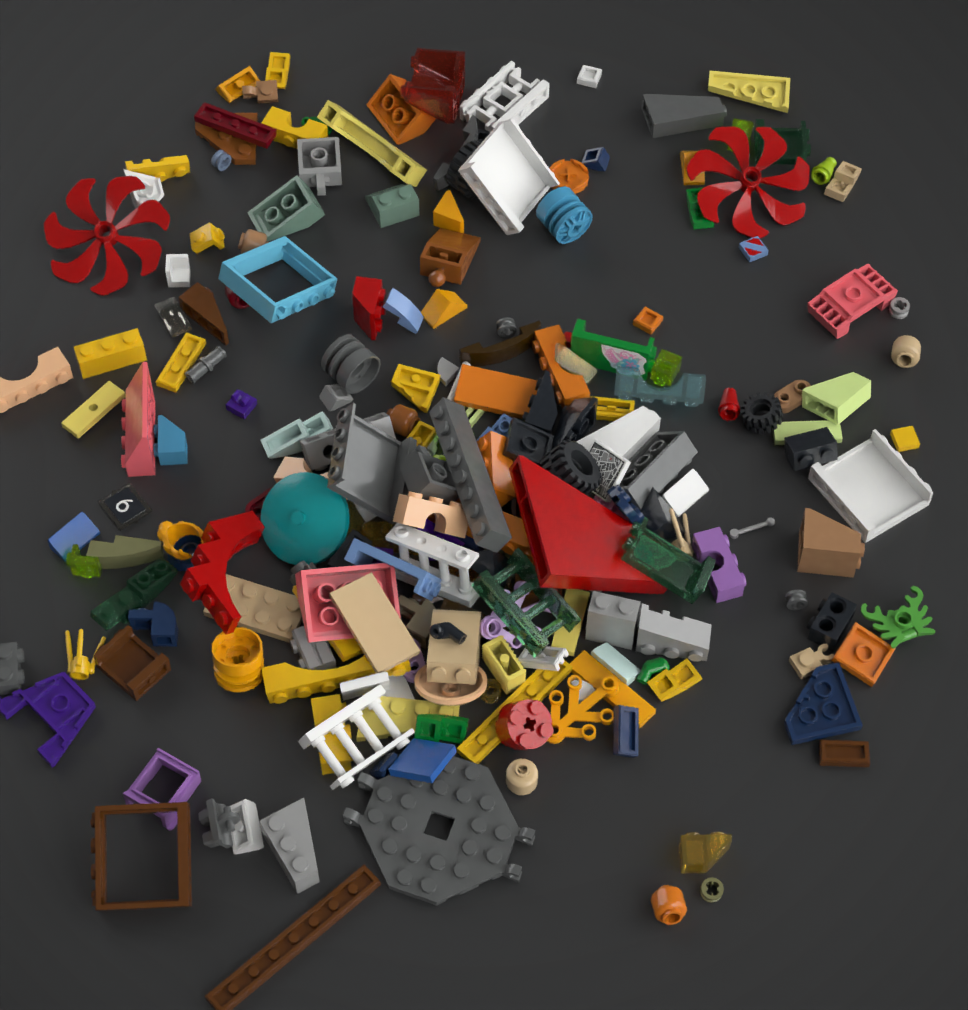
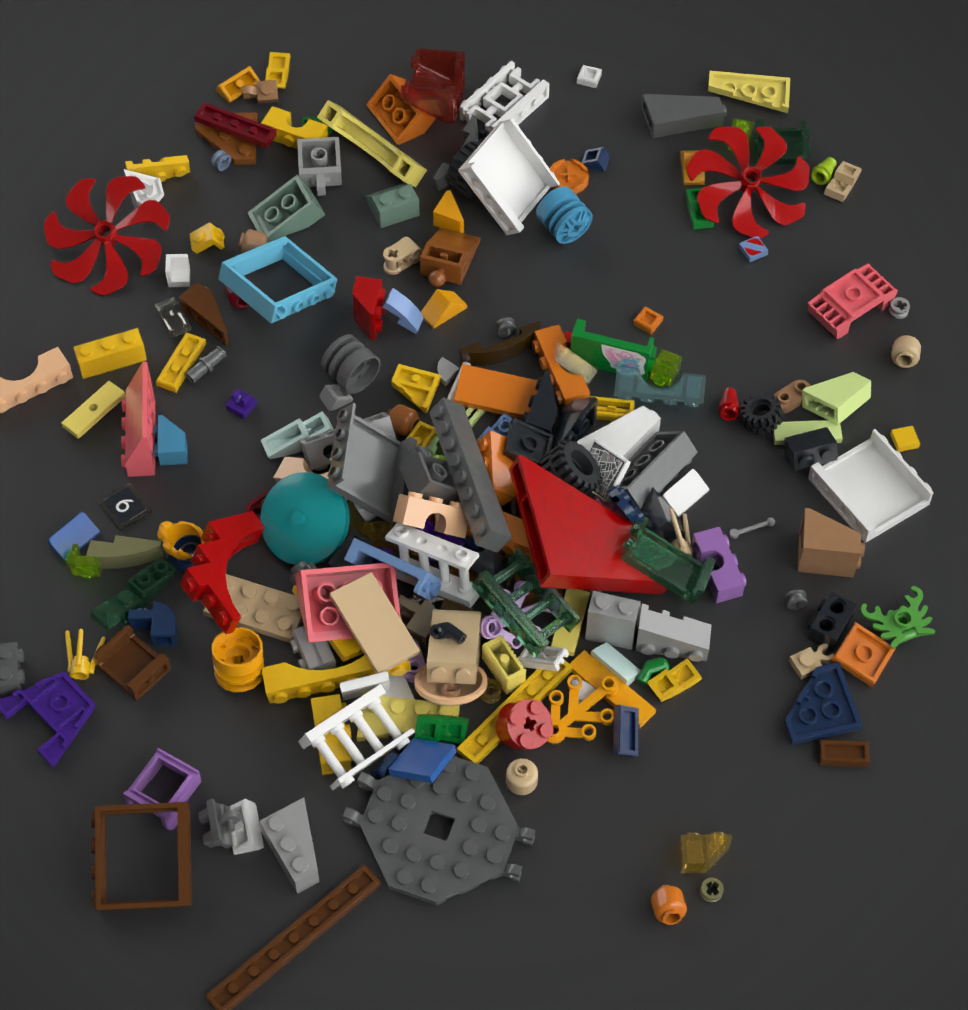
none -> tan piece [383,237,423,275]

